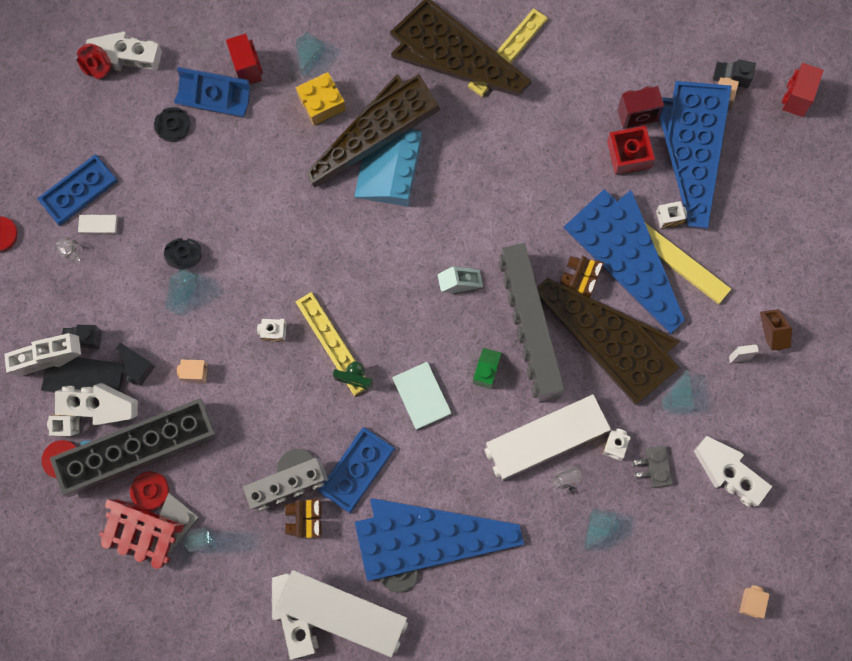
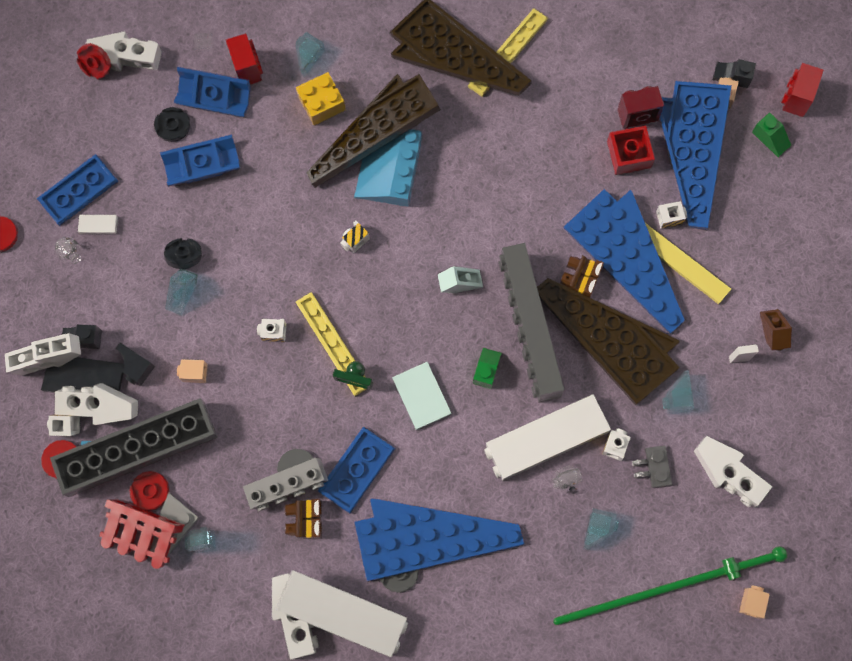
none -> blue piece [160,134,240,187]
none -> brick [340,221,370,254]
none -> green bar [553,546,788,625]
none -> green slope [752,112,792,157]

